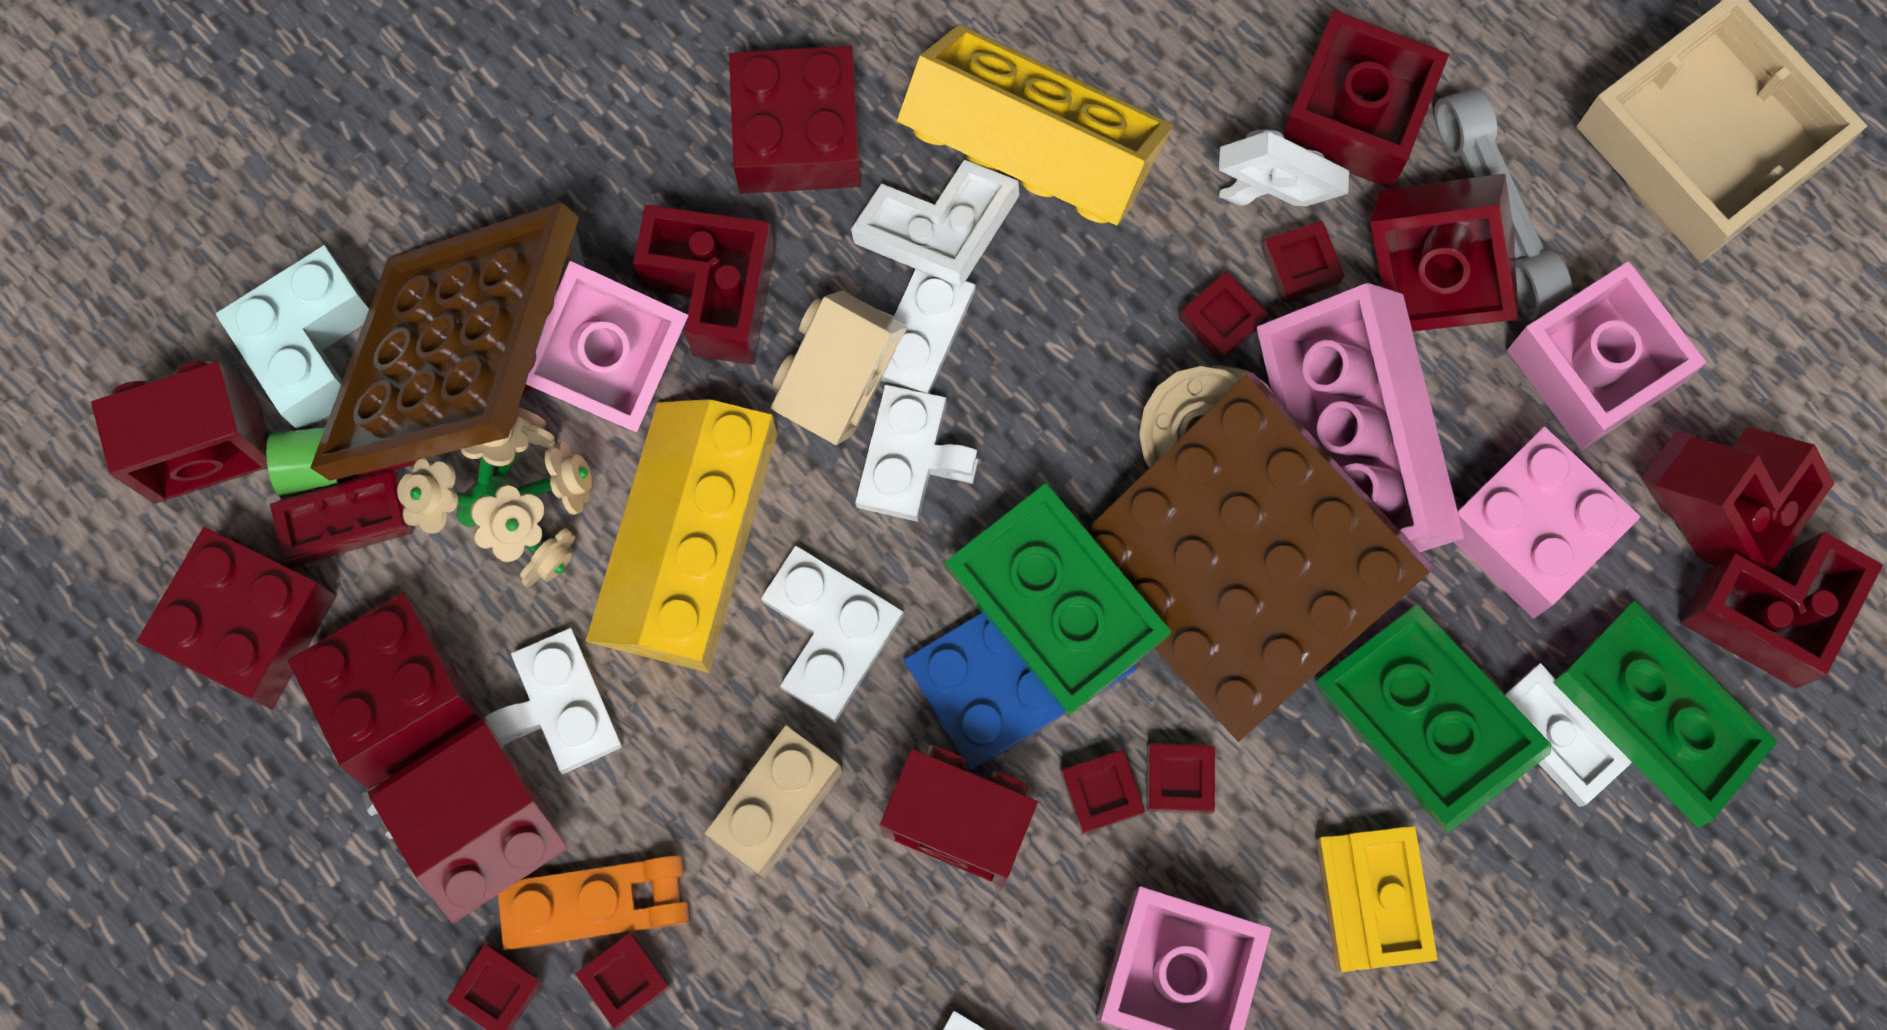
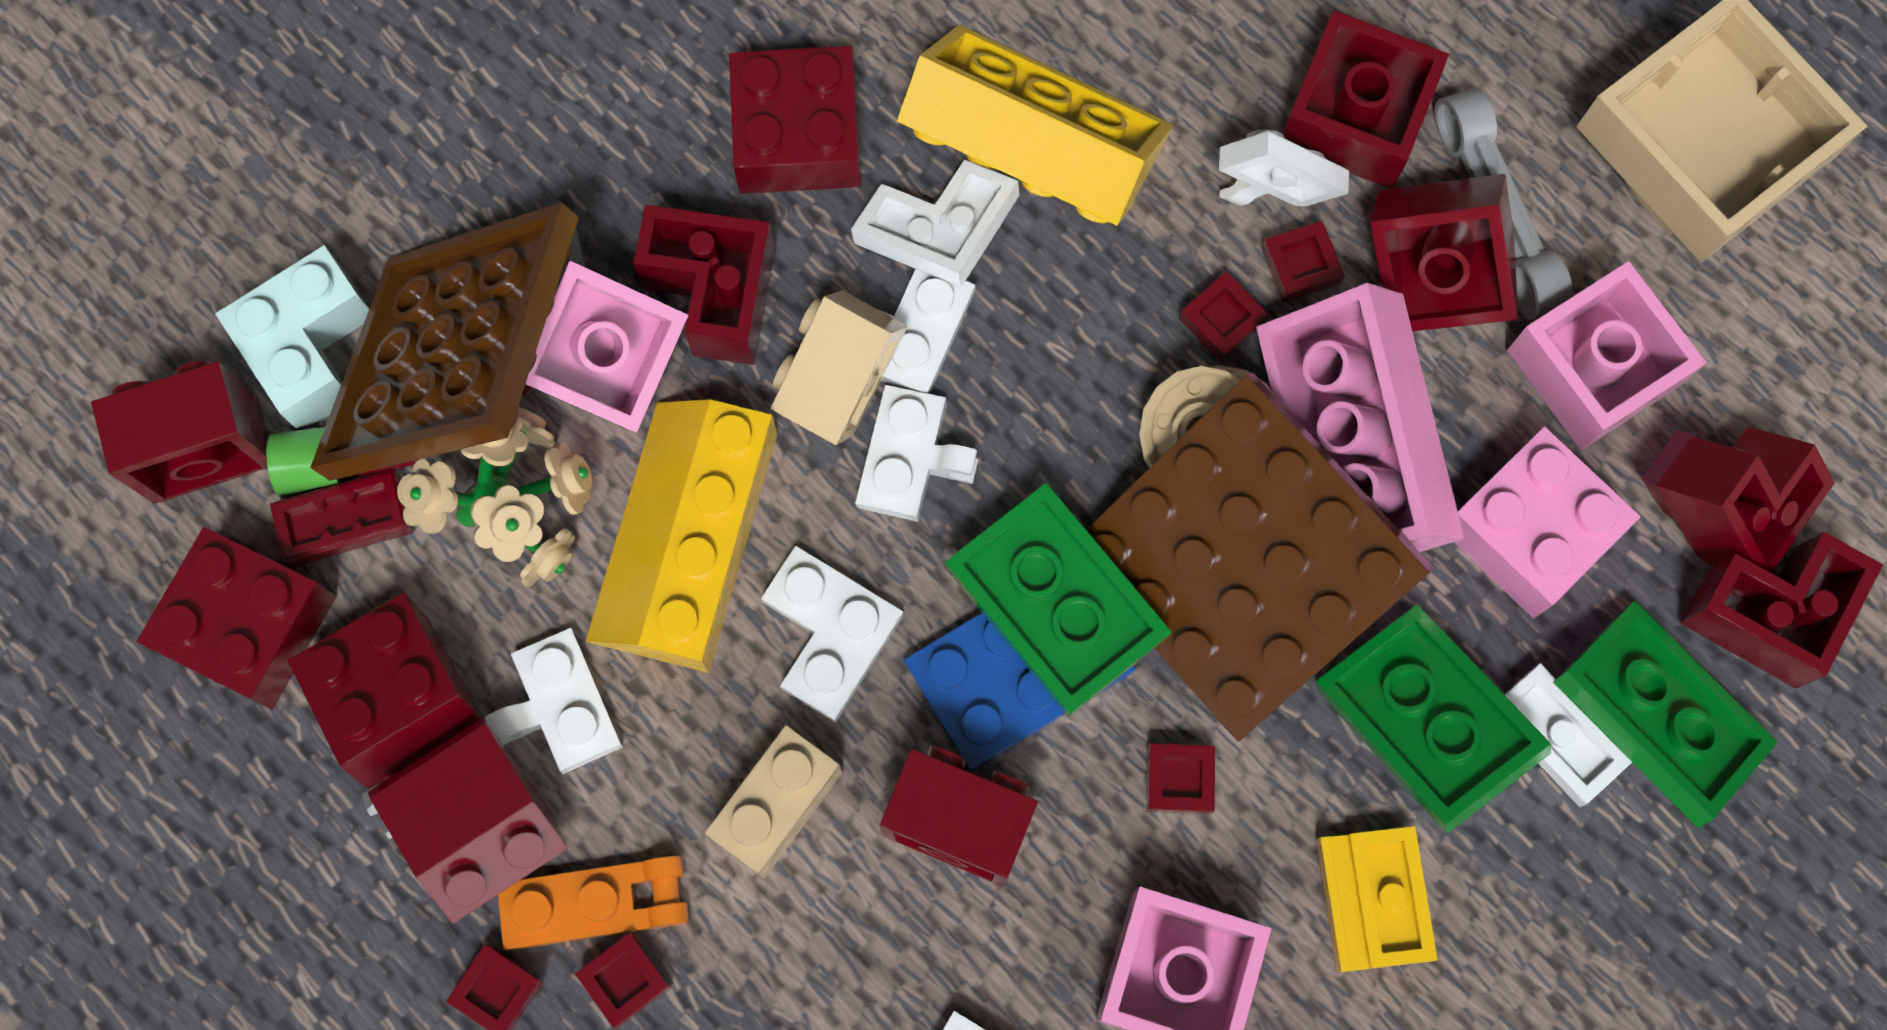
dark red plate [1060,750,1145,835] -> none

